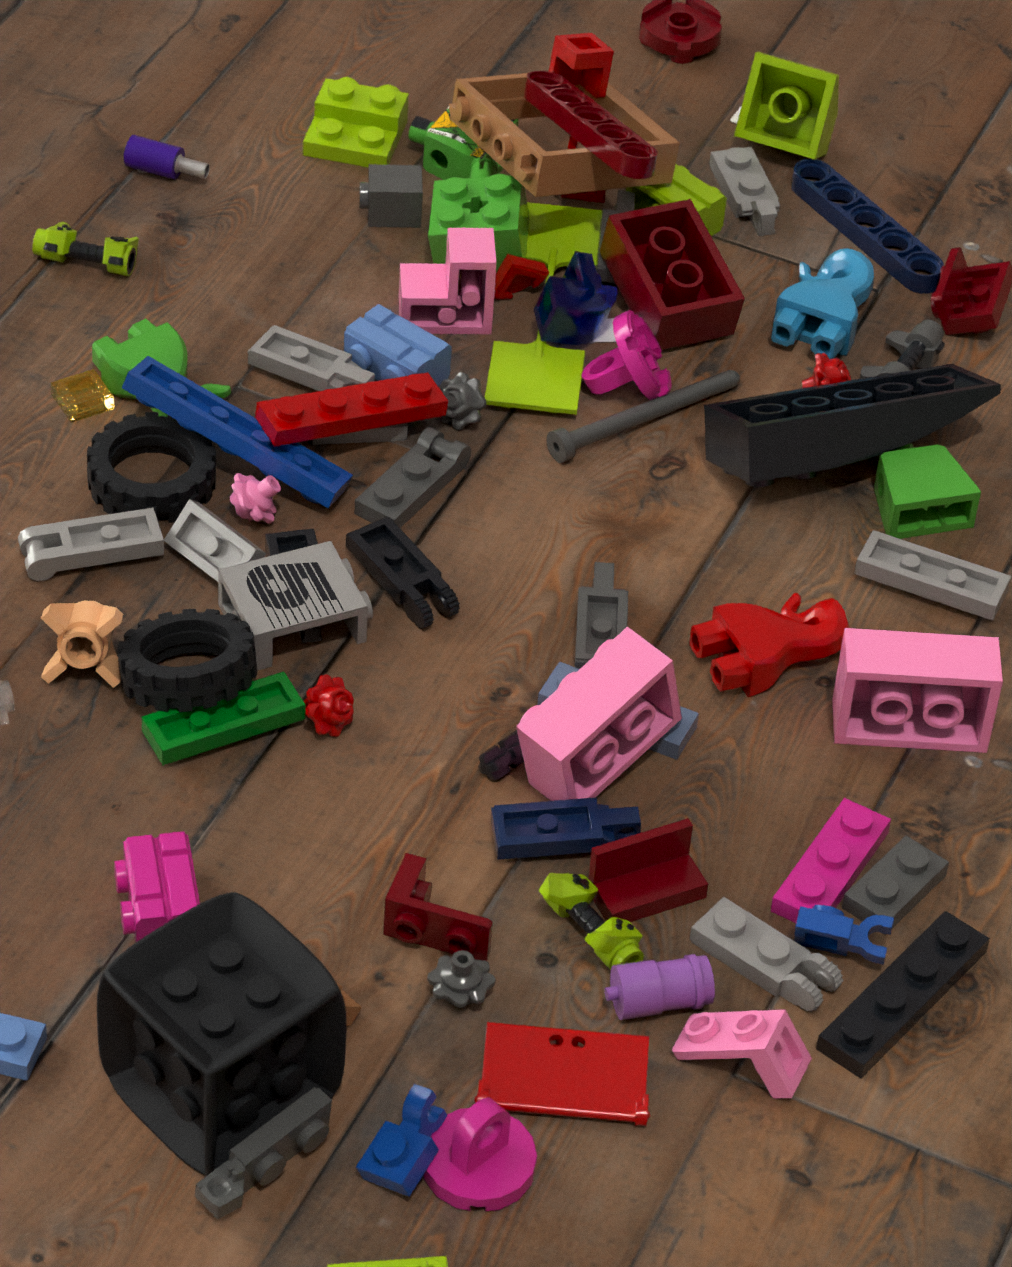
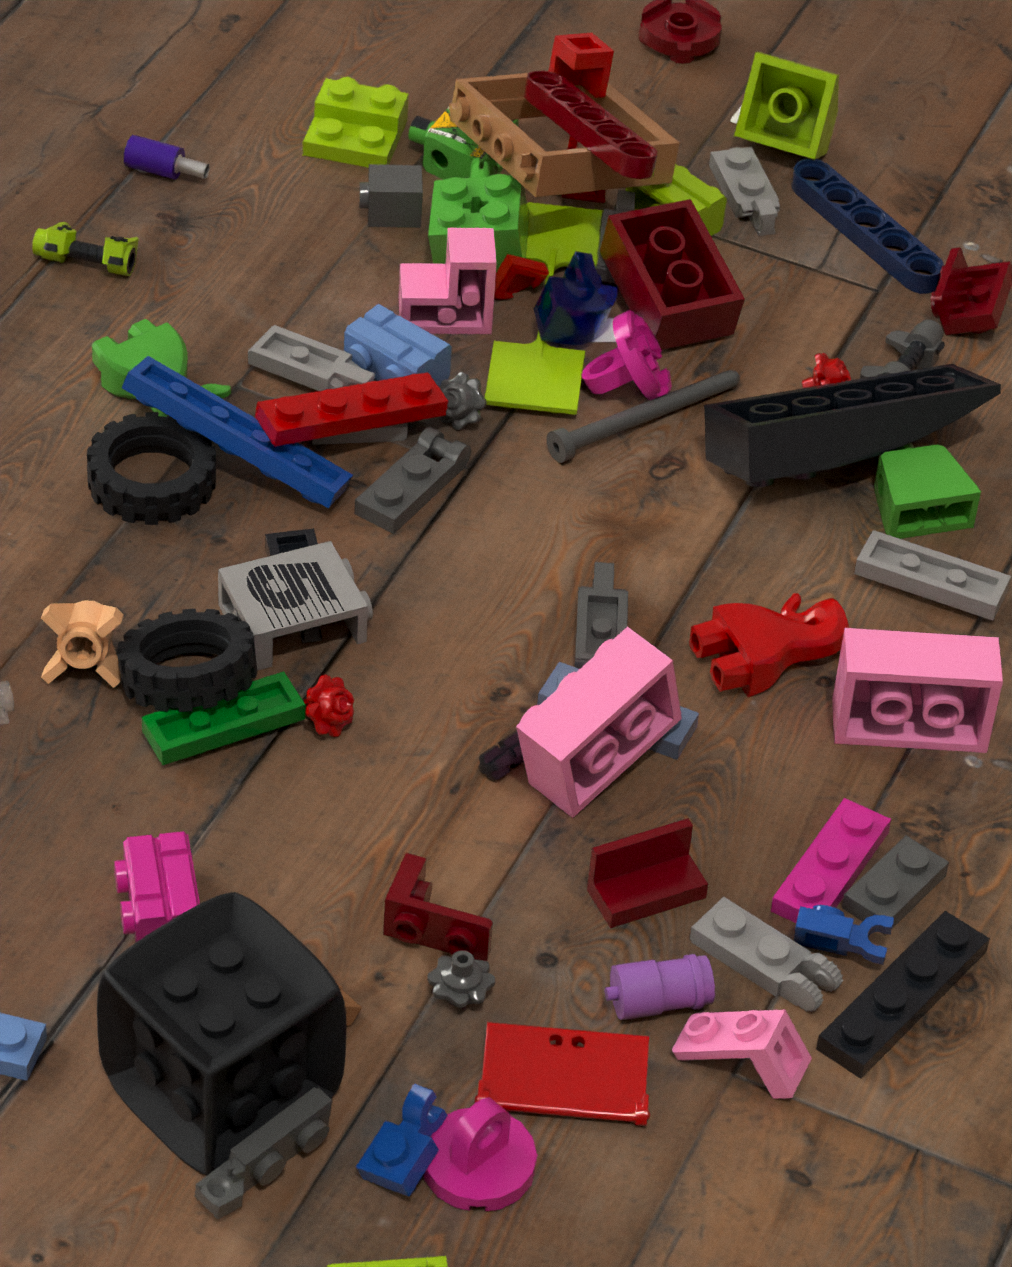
light grey plate [18,508,164,581] -> none
clear yellow tile [51,369,114,423] -> none
light grey plate [164,499,266,582] -> none
bright pink plant [229,473,281,524] -> none
black hinge [346,516,460,629] -> none
dark blue hinge [491,797,641,860] -> none
lime piece [539,873,644,970] -> none
dark azure hips [771,248,874,359] -> none

